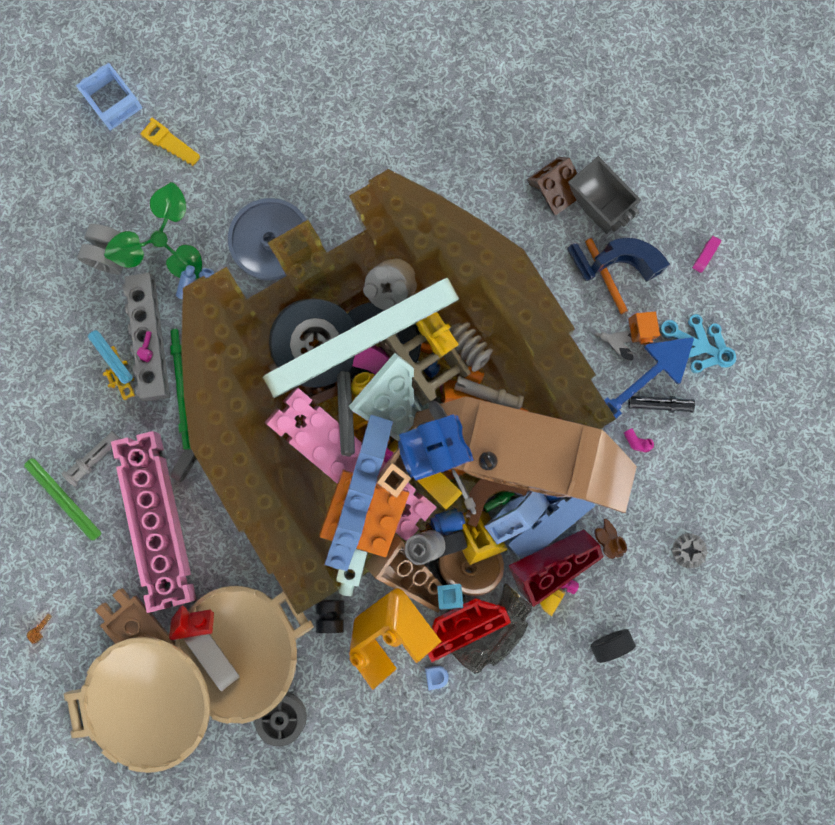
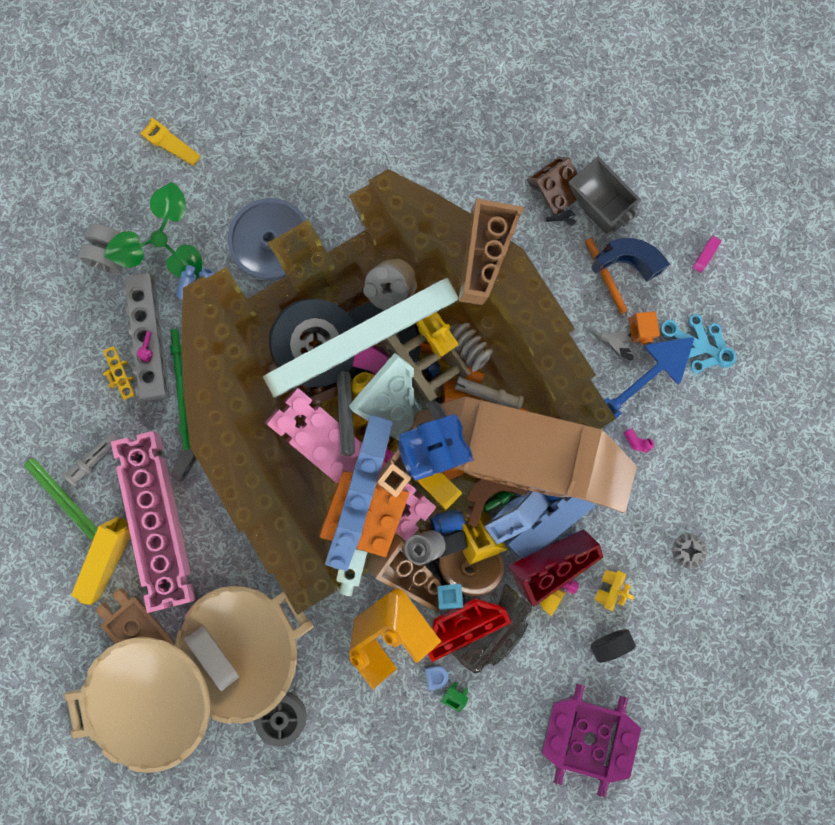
clear orange hand [27,613,53,644] -> none
light blue window [76,63,142,131] -> none
medium azure axle [88,330,133,384] -> none
red slope [169,606,214,640] -> none
black wheel [316,600,344,634] -> none
light grey piece [452,469,476,514] -> none
black hinge [479,452,498,470] -> none
dark blue axle [567,243,596,281] -> none
reddish brown plate [594,518,627,559] -> none
black pin [628,396,695,413] -> none
none -> yellow slope [71,516,131,605]
none -> green tile [440,682,469,712]
none -> medium nougat wedge [459,198,524,305]
none -> magenta piece [541,683,641,797]
none -> black hand [546,210,576,225]
none -> yellow hips [595,570,635,611]

